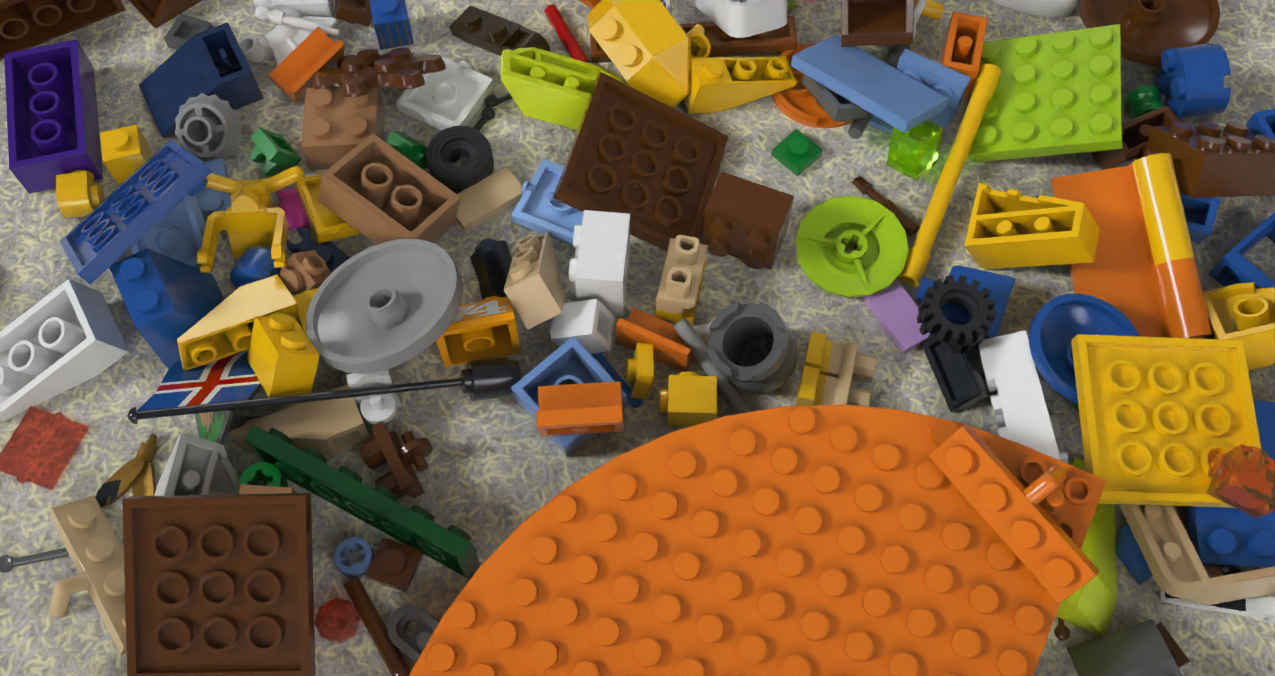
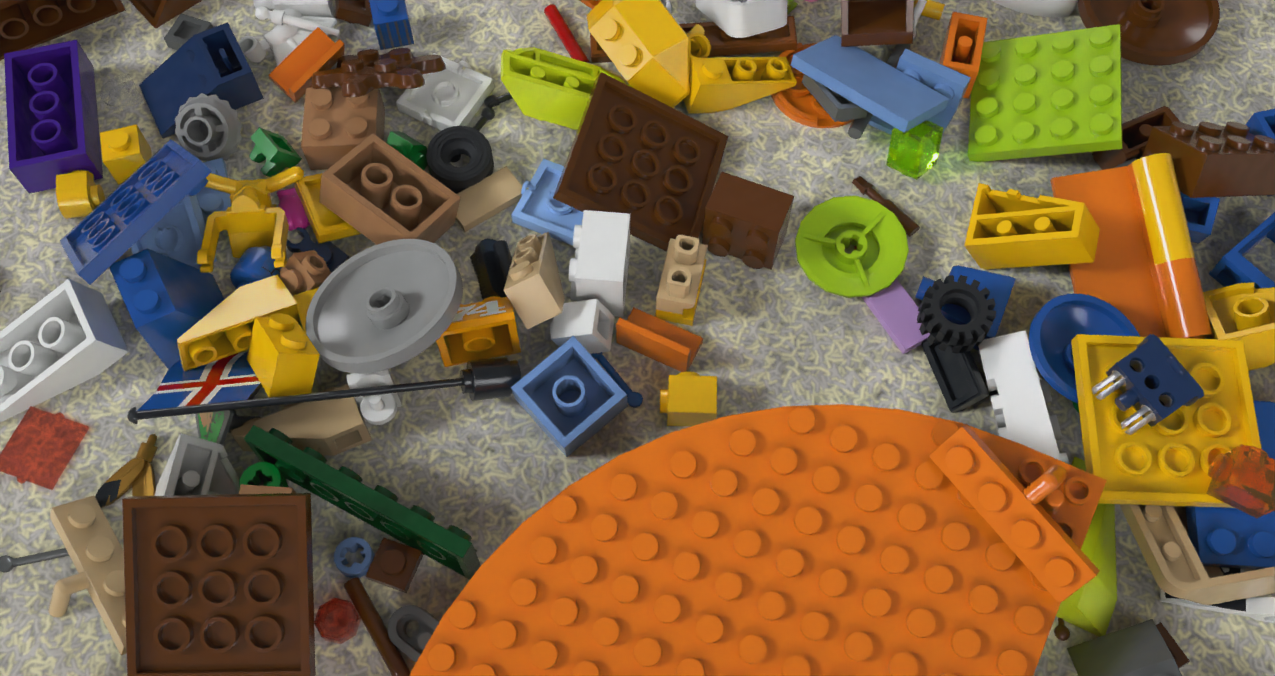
reddish brown hips [359,422,433,499] -> none
dark brown plate [449,5,551,56] -> none
orange panel [536,381,624,437] -> none
yellow plate [624,343,654,399] -> none
light grey bar [674,318,753,414] -> none
dark grey tile [707,302,798,393] -> none
green plate [771,129,823,176] -> none
hips [795,331,877,407] -> none
yellow piece [898,64,1002,287] -> none
blue arm [1116,522,1153,584] -> none
green wheel [1123,86,1164,121] -> none
blue brick [1153,44,1231,120] -> none
none -> dark blue piece [1092,334,1204,435]

